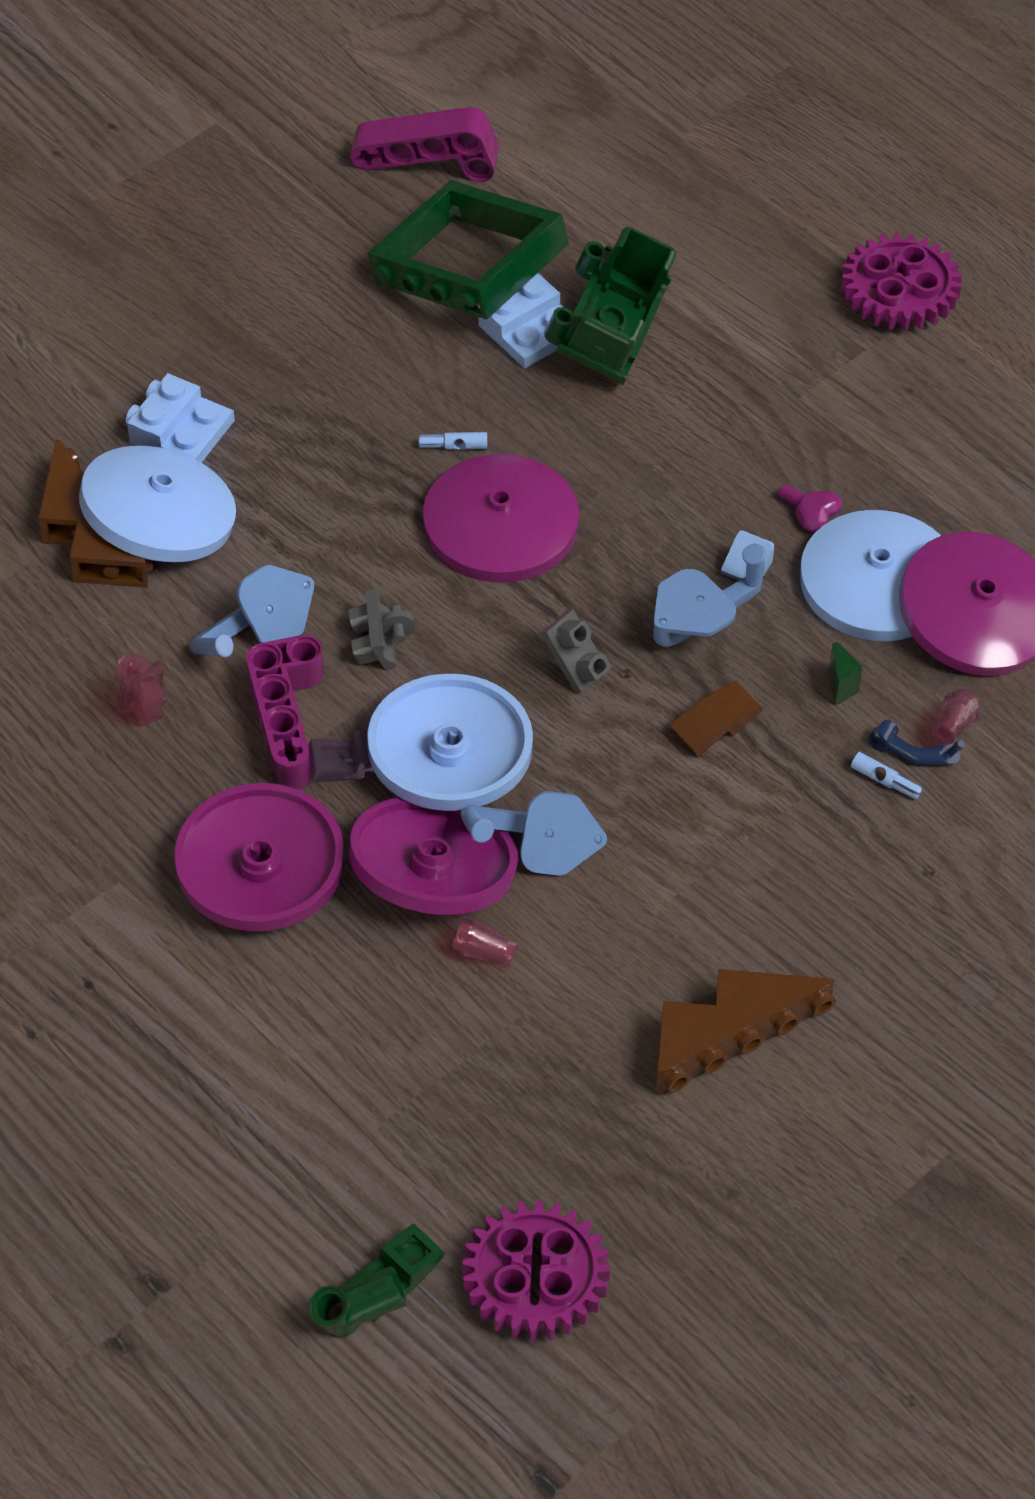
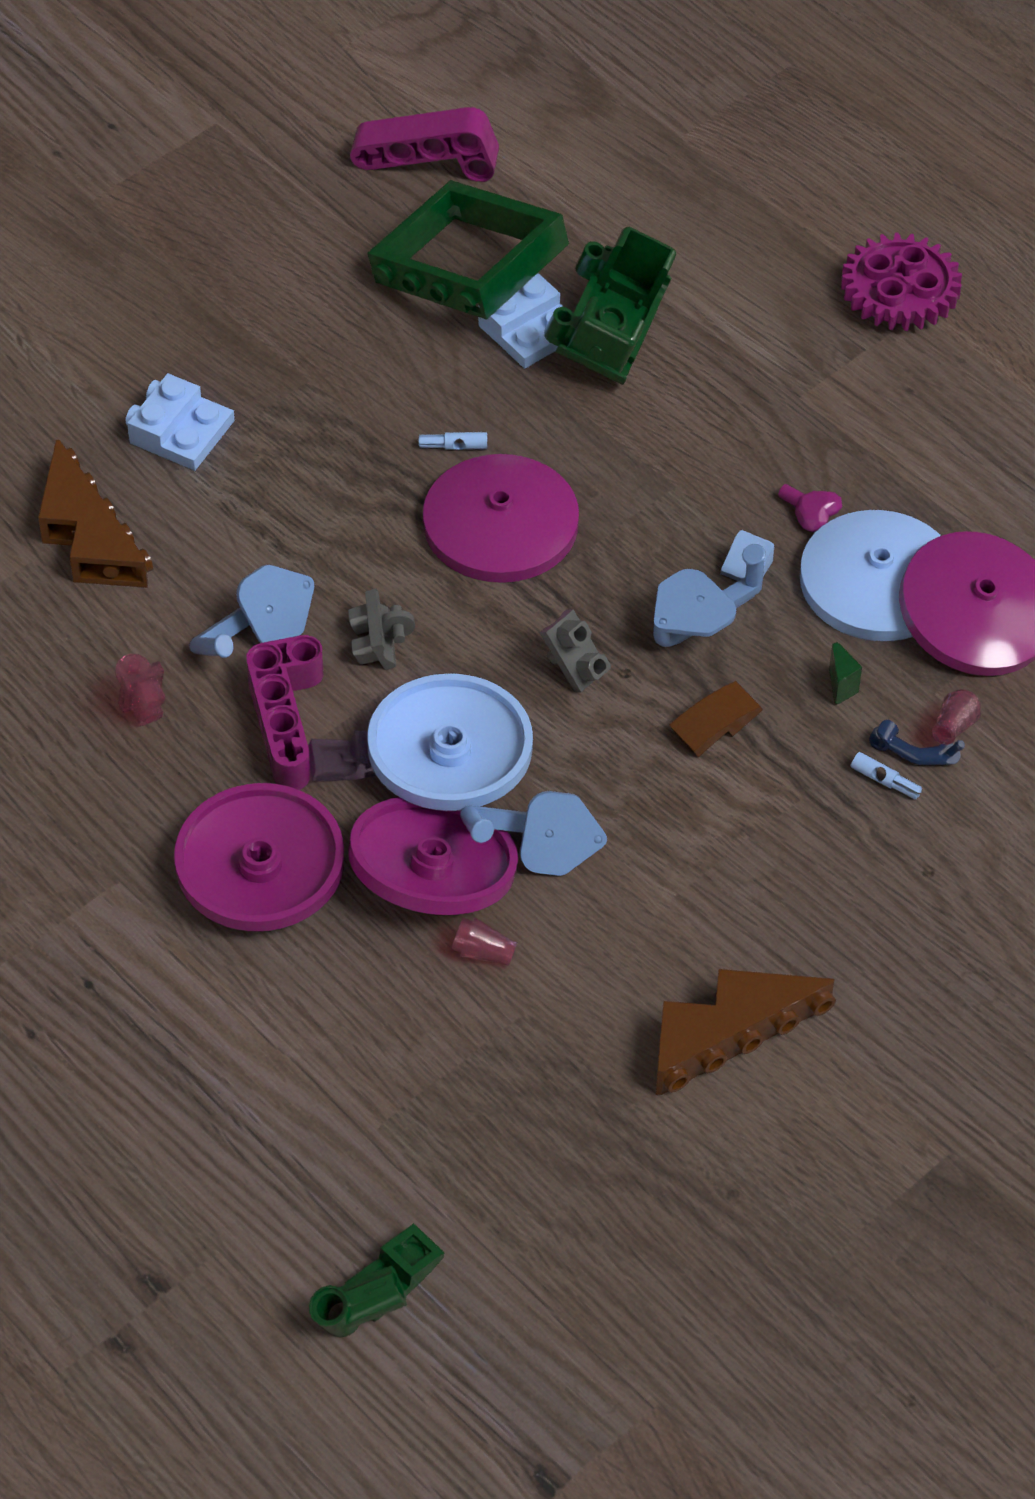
light blue dish [79,446,236,562] -> none
magenta gear [462,1200,610,1342] -> none

